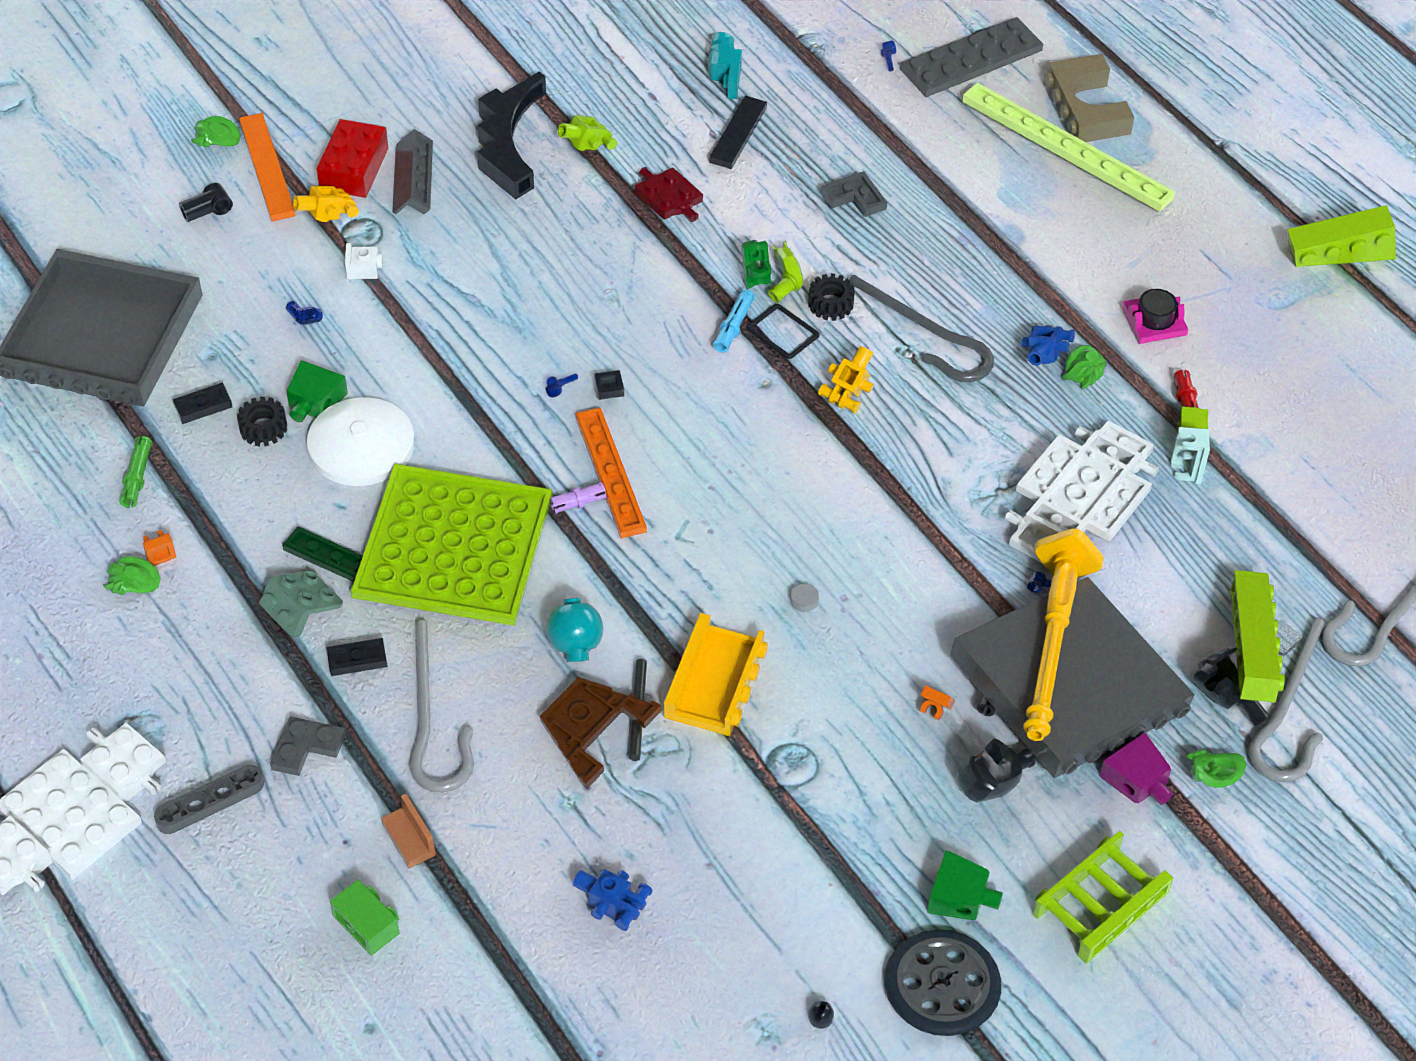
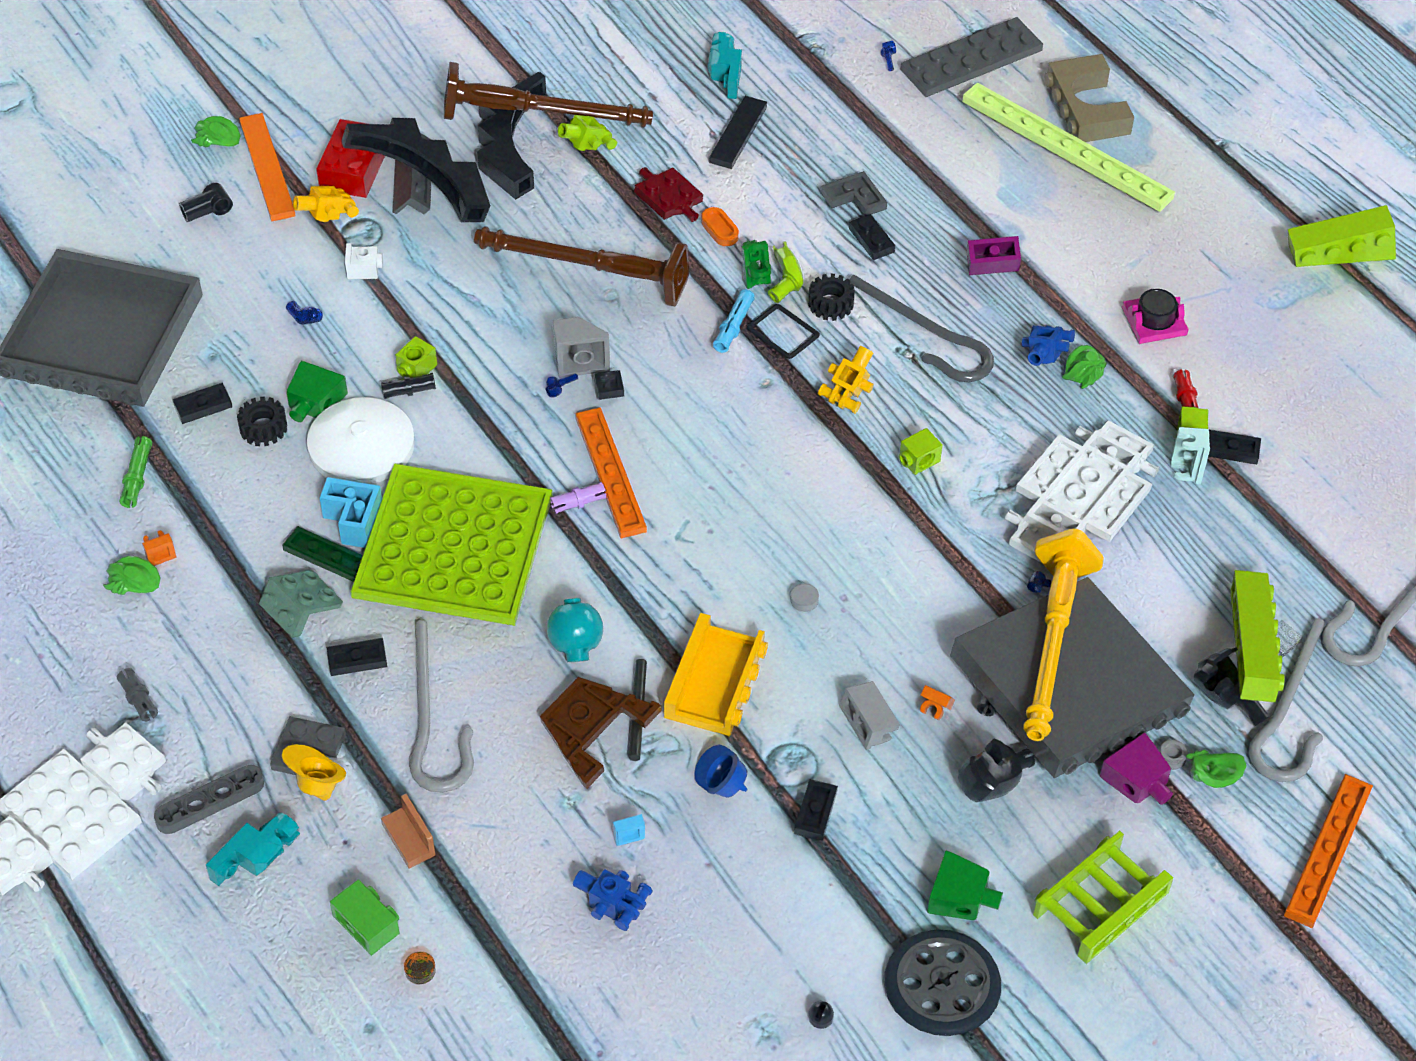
none -> dark grey pin [117,668,158,722]
none -> teal plate [206,813,300,886]
none -> yellow piece [282,744,346,801]
none -> medium azure brick [320,477,382,548]
none -> black arch [342,117,491,222]
none -> black pin [381,372,436,399]
none -> lime brick [395,336,437,378]
none -> clear orange tile [404,952,436,984]
none -> reddish brown piece [444,62,653,128]
none -> reddish brown piece [474,226,689,307]
none -> light grey slope [553,317,610,378]
none -> medium azure tile [613,814,645,846]
none -> blue piece [694,744,748,798]
none -> orange tile [701,207,739,246]
none -> black plate [794,779,838,841]
none -> light grey hinge [839,681,900,750]
none -> black plate [849,214,896,261]
none -> lime brick [899,428,943,475]
none -> magenta brick [966,236,1021,276]
none -> light grey tile [1159,740,1188,770]
none -> black plate [1208,429,1261,465]
none -> orange tile [1284,774,1373,929]

